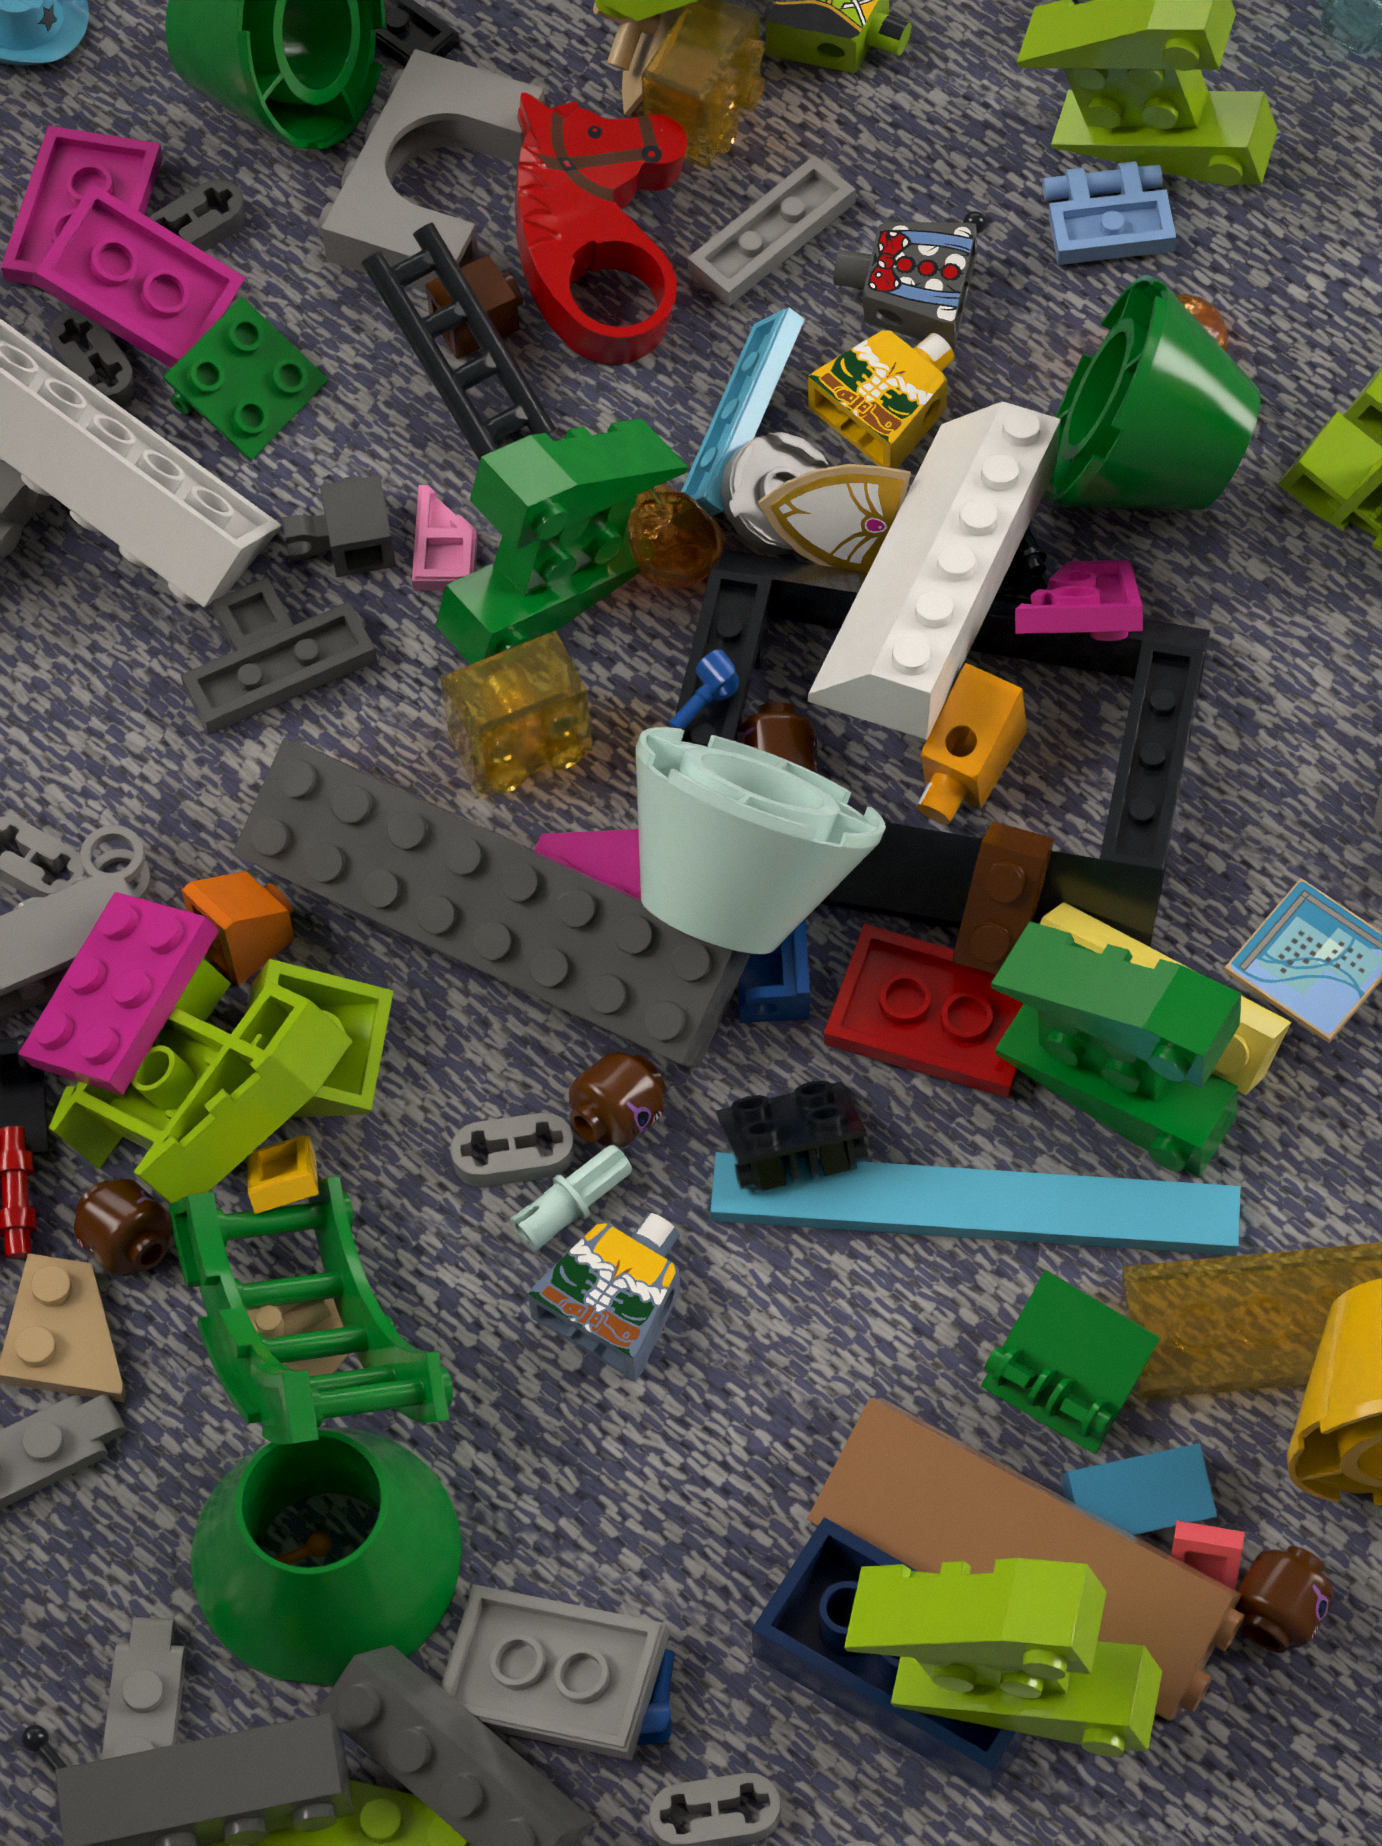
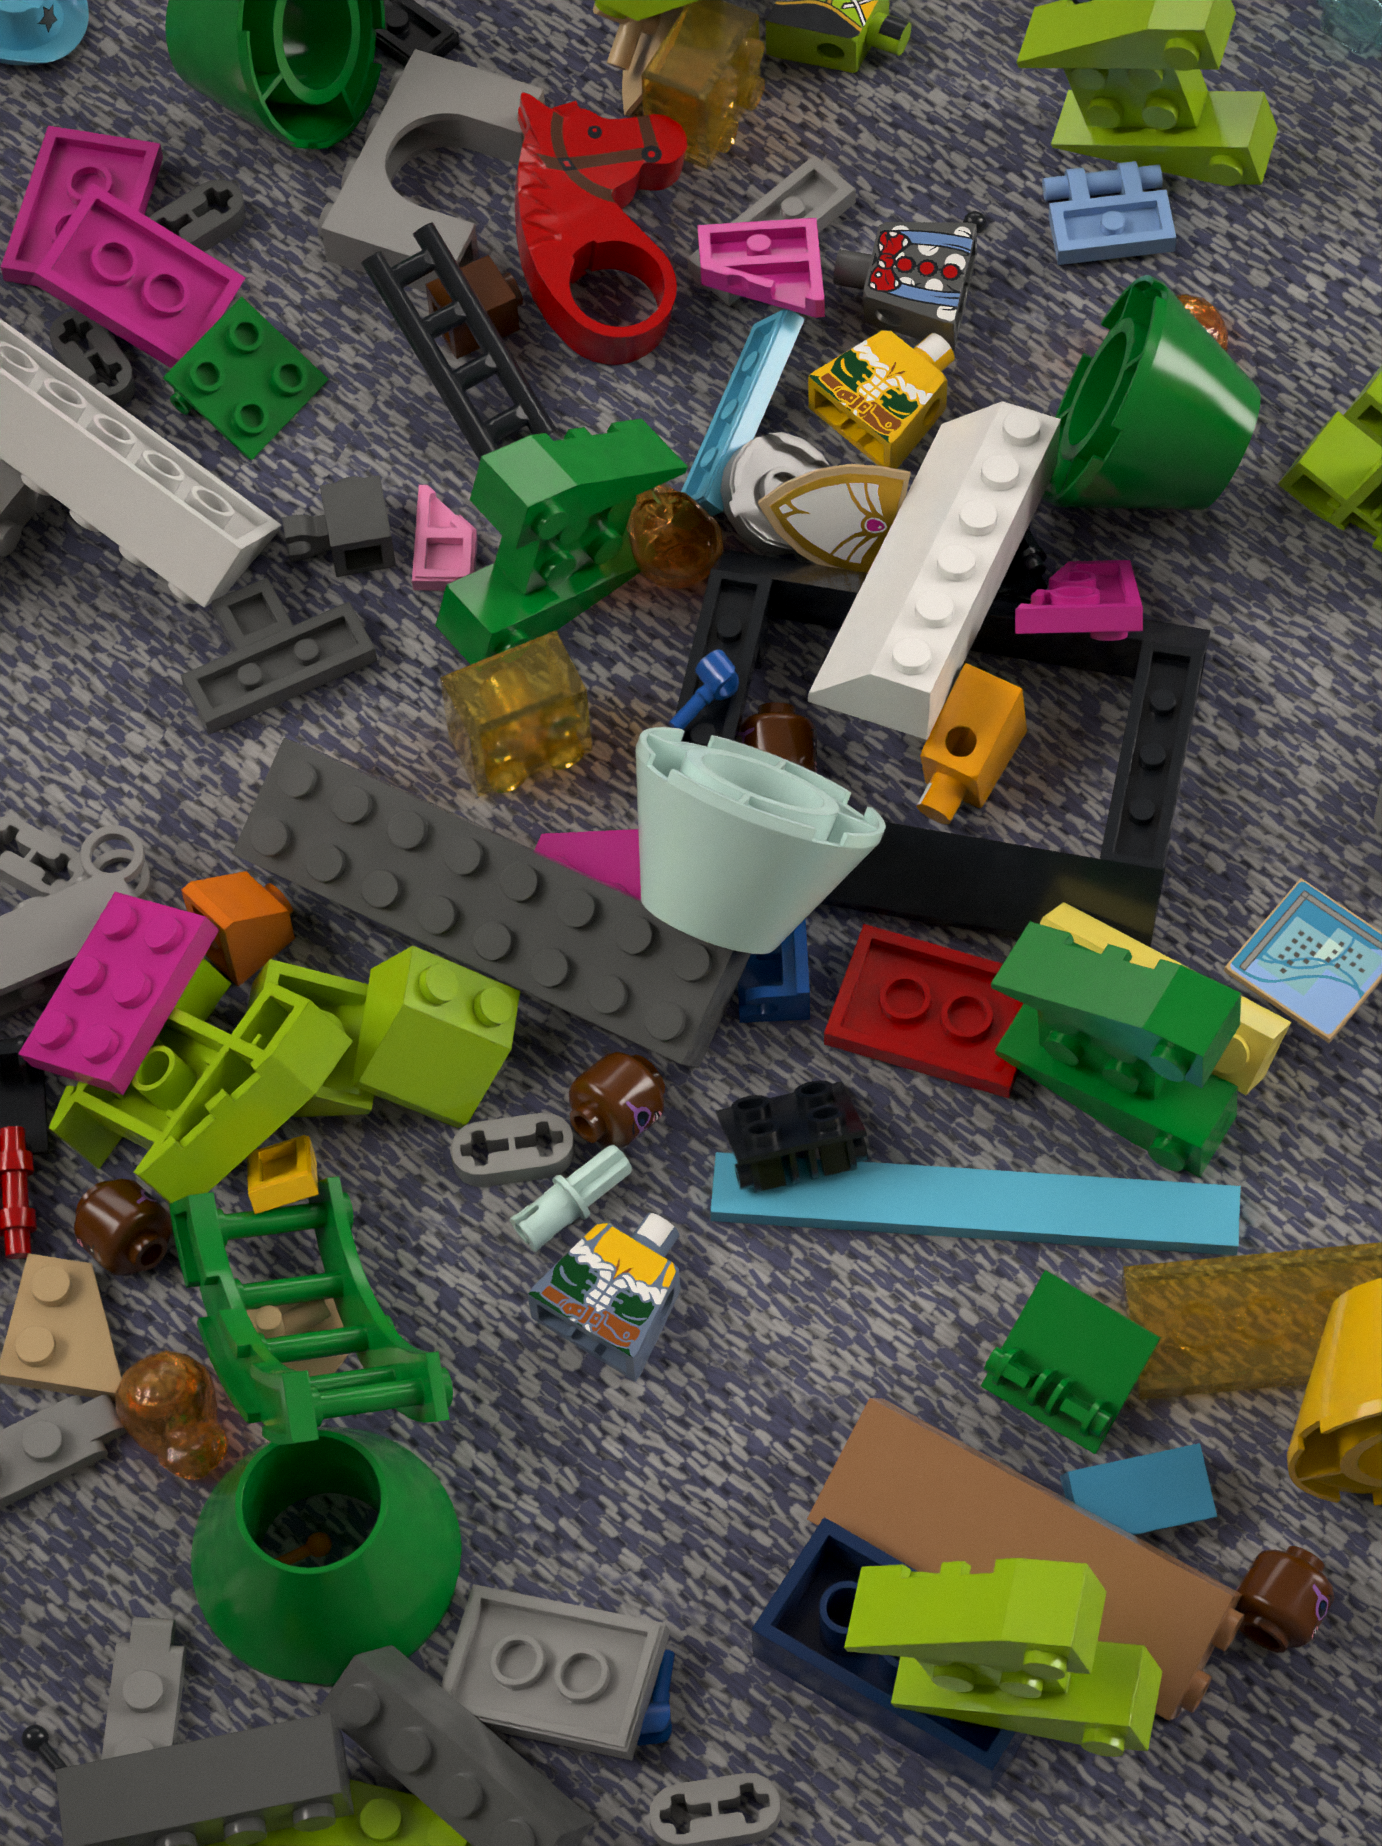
reddish brown brick [952,822,1055,974] -> none
coral plate [1171,1520,1245,1590] -> none
none -> clear orange hair [115,1350,228,1480]
none -> lime slope [352,946,520,1128]
none -> dark pink wing [697,218,825,318]

